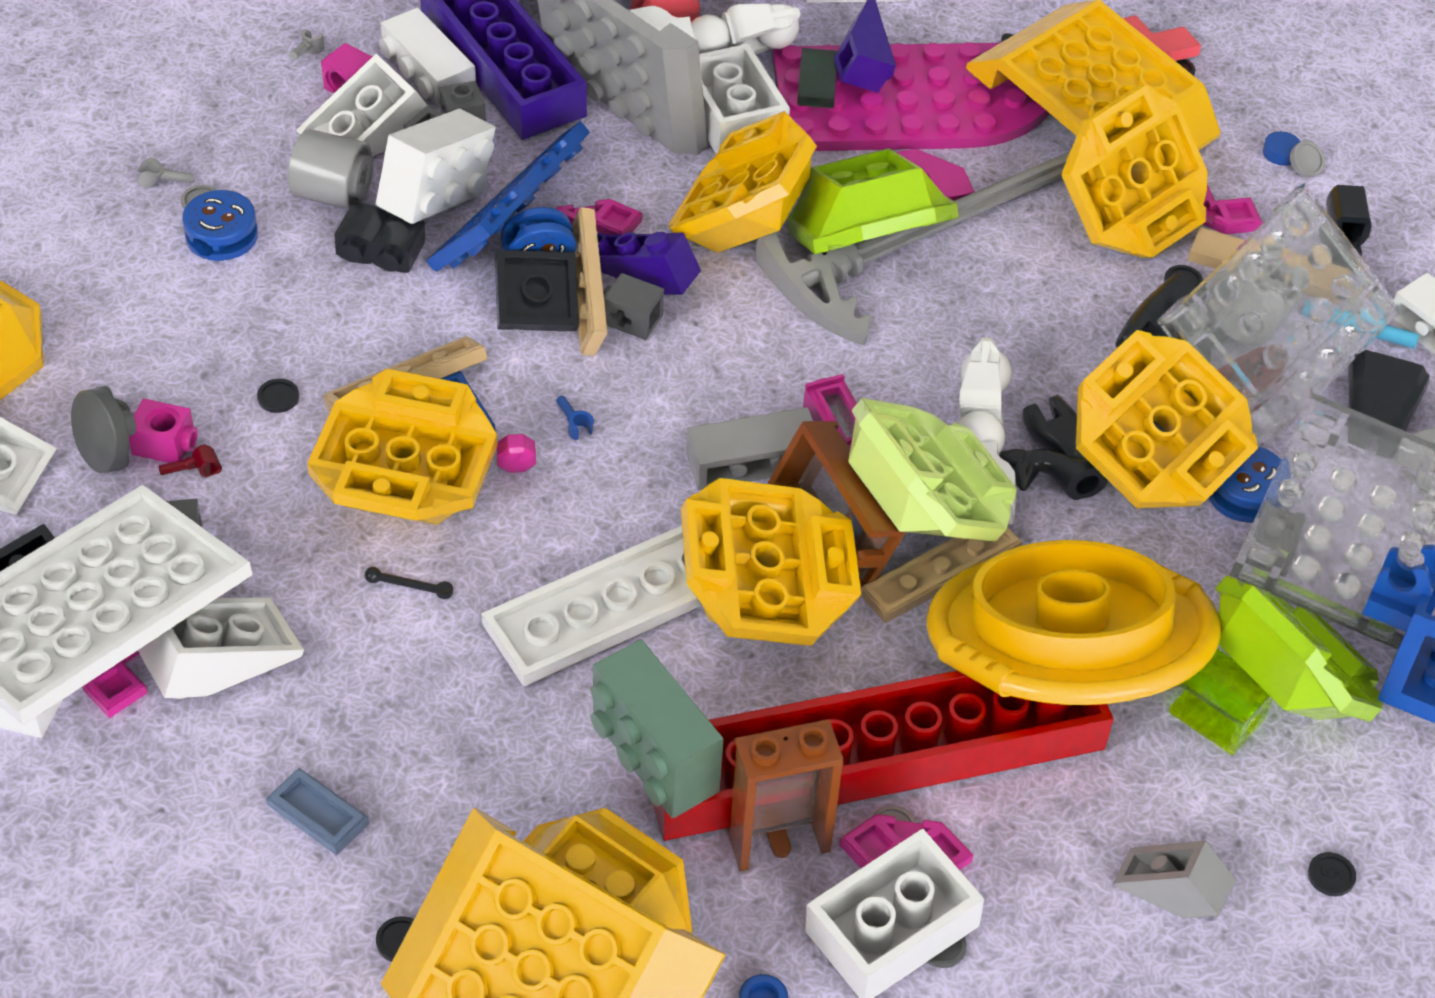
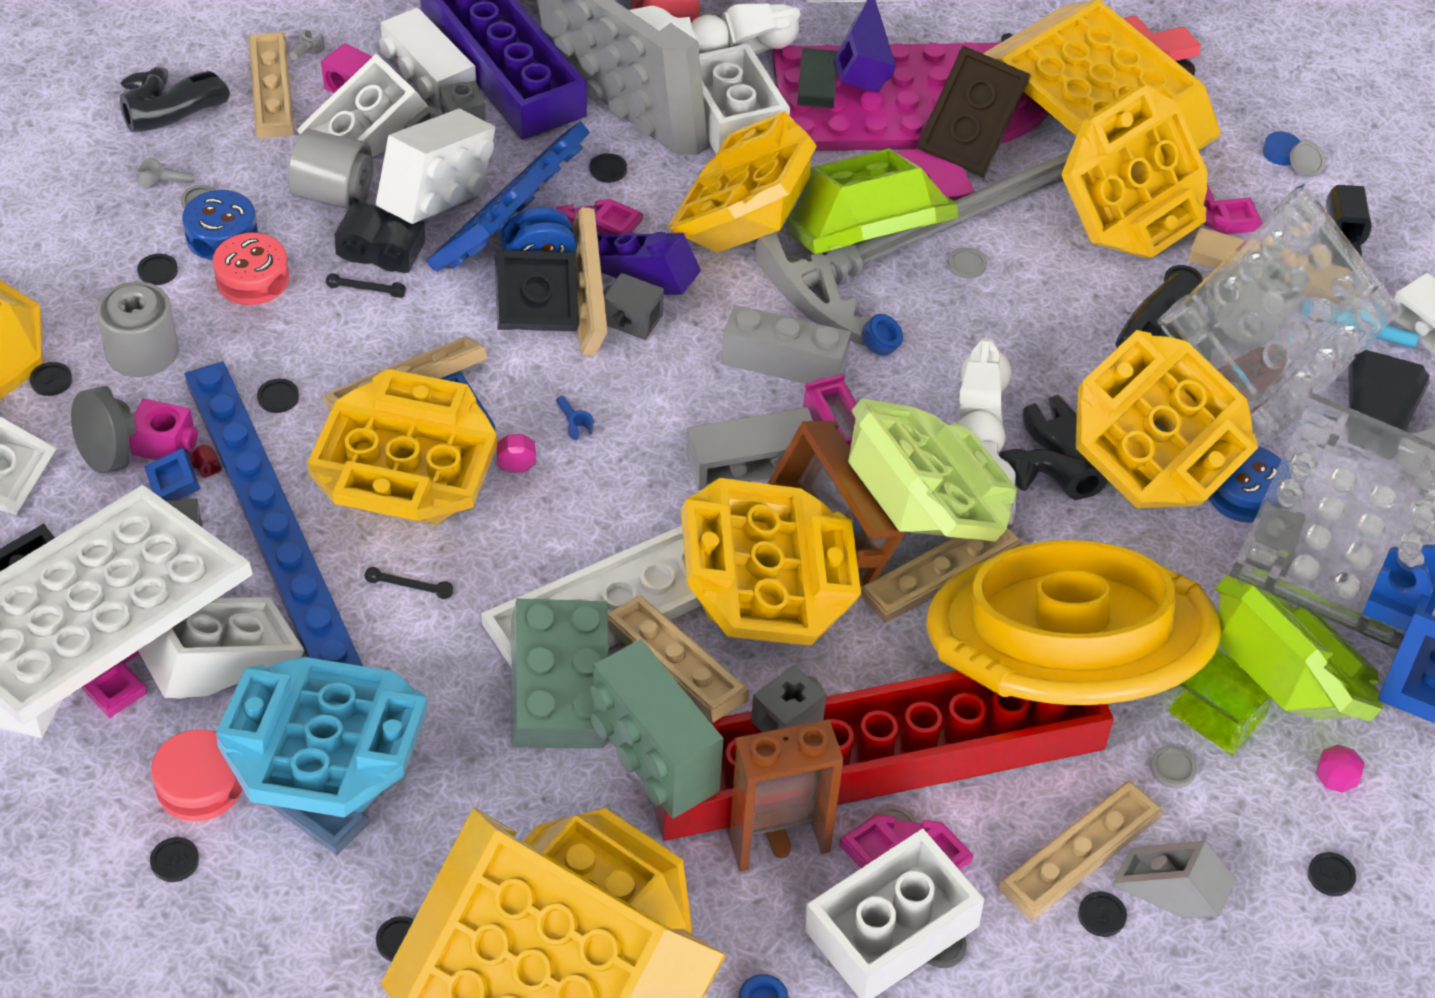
none -> black piece [29,362,72,396]
none -> light grey piece [96,281,179,378]
none -> black piece [120,67,230,132]
none -> black piece [137,253,178,285]
none -> blue plate [144,448,201,501]
none -> black piece [150,837,199,882]
none -> coral head [151,729,242,821]
none -> blue plate [184,361,363,666]
none -> coral head [213,233,289,305]
none -> medium azure piece [216,657,427,817]
none -> tan tile [249,32,294,139]
none -> black hinge [325,273,406,298]
none -> sand green brick [511,598,609,749]
none -> black piece [590,153,627,183]
none -> tan tile [608,595,749,723]
none -> light grey brick [721,305,851,384]
none -> dark grey brick [751,665,827,733]
none -> blue tile [862,314,903,356]
none -> dark brown tile [916,45,1031,178]
none -> light grey piece [948,248,987,279]
none -> tan tile [998,780,1163,921]
none -> black piece [1078,891,1127,937]
none -> light grey piece [1150,746,1197,788]
none -> dark pink tile [1316,744,1365,792]

